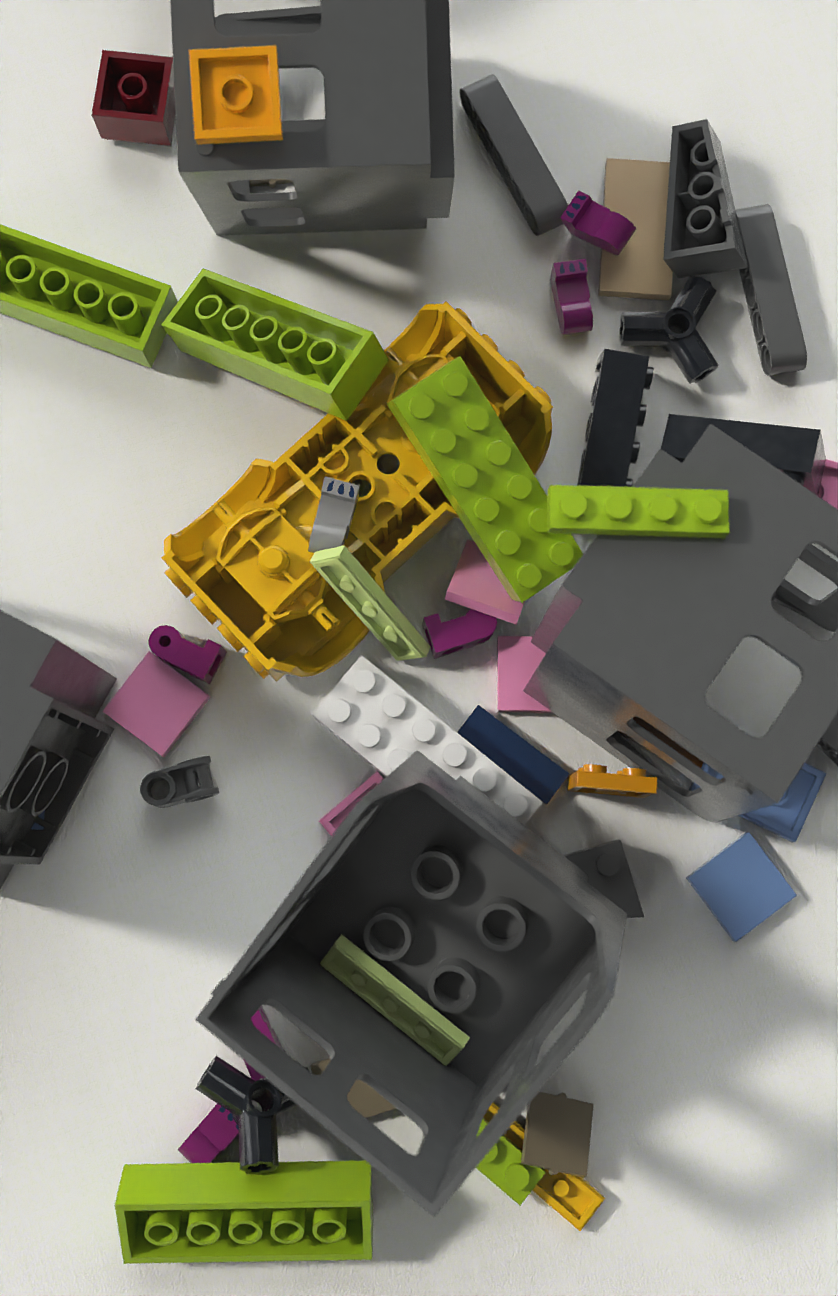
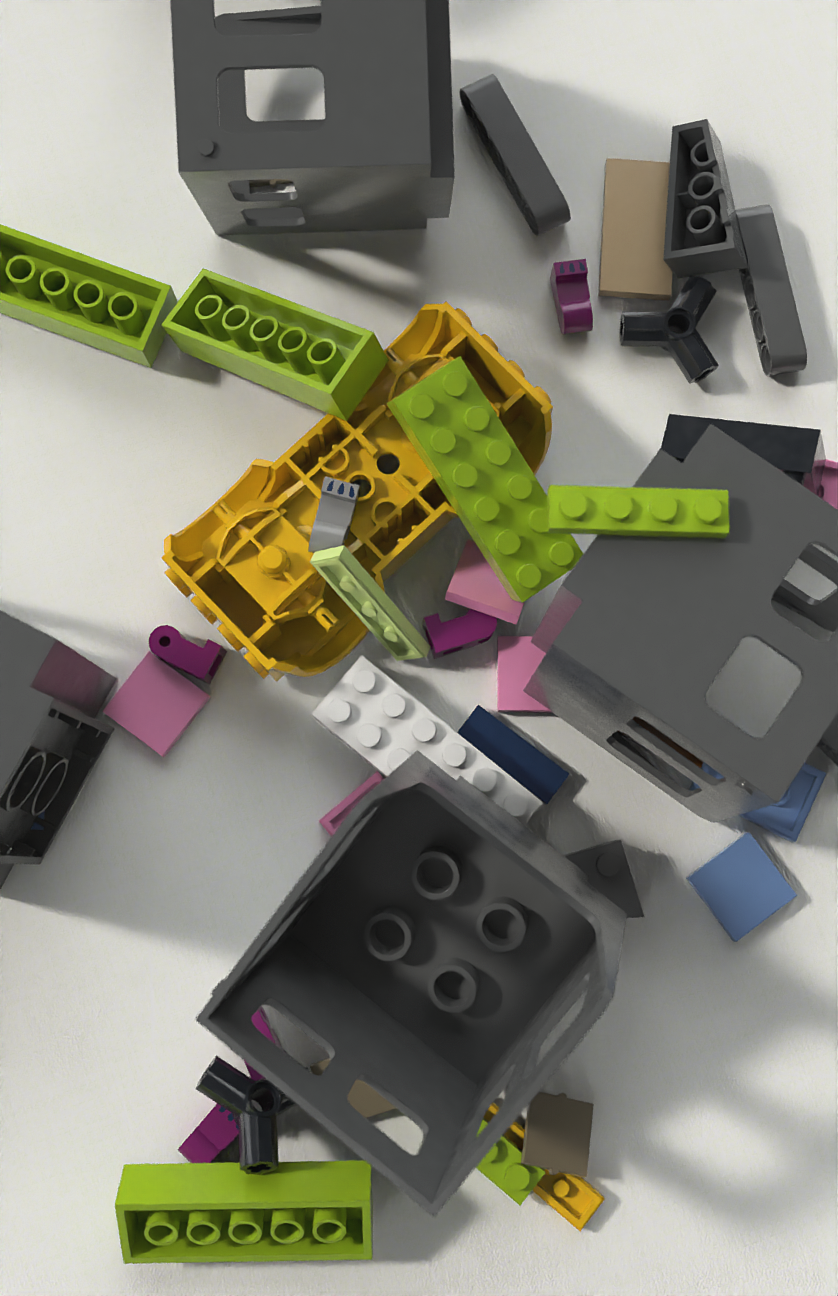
dark red brick [91,50,176,146] -> none
dark grey piece [140,756,219,808] -> none
light orange plate [189,45,283,145] -> none
yellowish green tile [320,935,470,1066] -> none
magenta leg [560,190,636,255] -> none
light orange plate [567,764,657,798] -> none
black wedge [577,349,654,487] -> none

